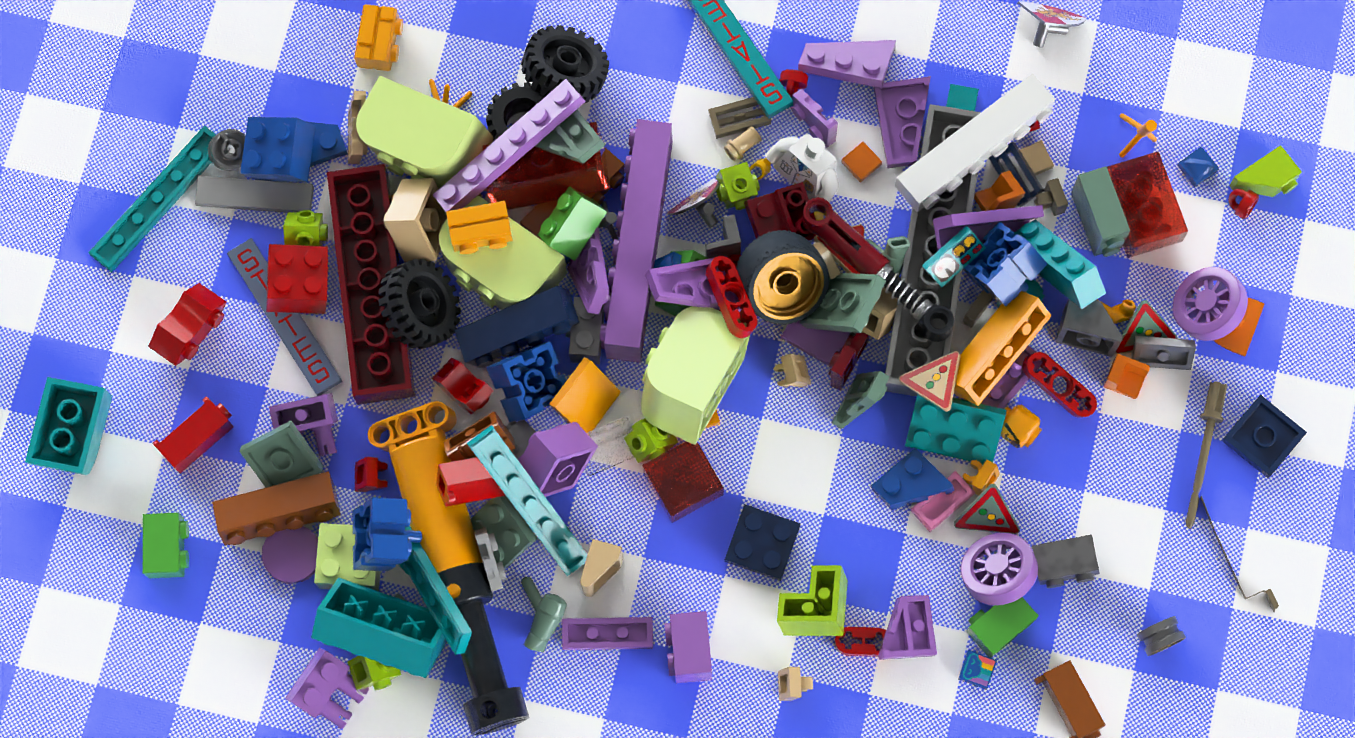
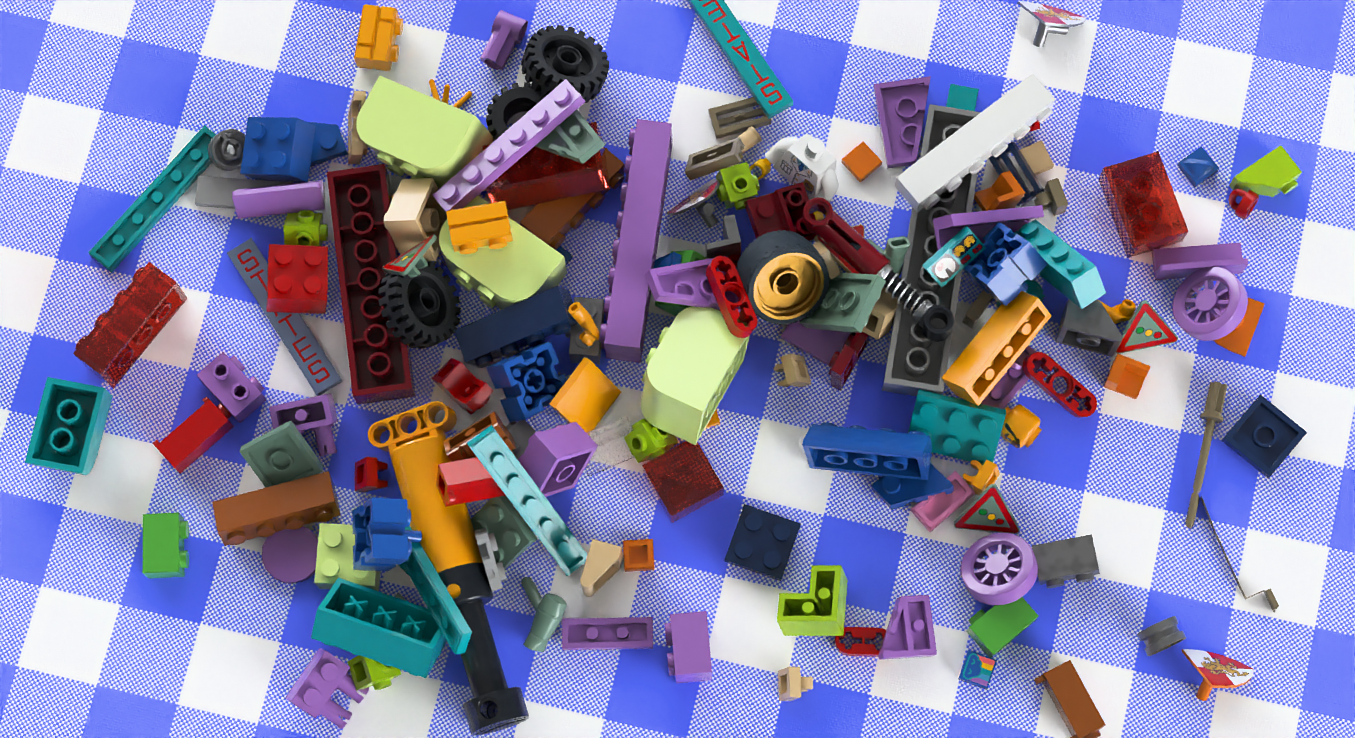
red brick [148,283,227,366] -> none
bright green brick [537,186,607,261] -> none
medium lavender wing [567,227,609,315] -> none
dark grey plant [598,201,619,241] -> none
red tile [779,69,809,98] -> none
medium lavender wing [791,88,838,148] -> none
wing [798,40,896,89] -> none
sand green wing [831,371,889,429] -> none
piece [899,351,961,412] -> none
sand green brick [1071,166,1130,257] -> none
light orange plant [1119,113,1157,158] -> none
flat silver plate [1131,336,1196,370] -> none
none -> clear red brick [73,262,188,389]
none -> medium lavender brick [197,352,266,423]
none -> medium lavender panel [232,180,325,219]
none -> sand green piece [382,234,437,278]
none -> medium lavender piece [480,10,528,70]
none -> light orange arm [568,302,600,346]
none -> orange tile [623,539,654,572]
none -> dark tan tile [685,137,745,181]
none -> blue slope [802,422,933,480]
none -> medium lavender panel [1151,242,1248,280]
none -> shield [1181,649,1255,701]

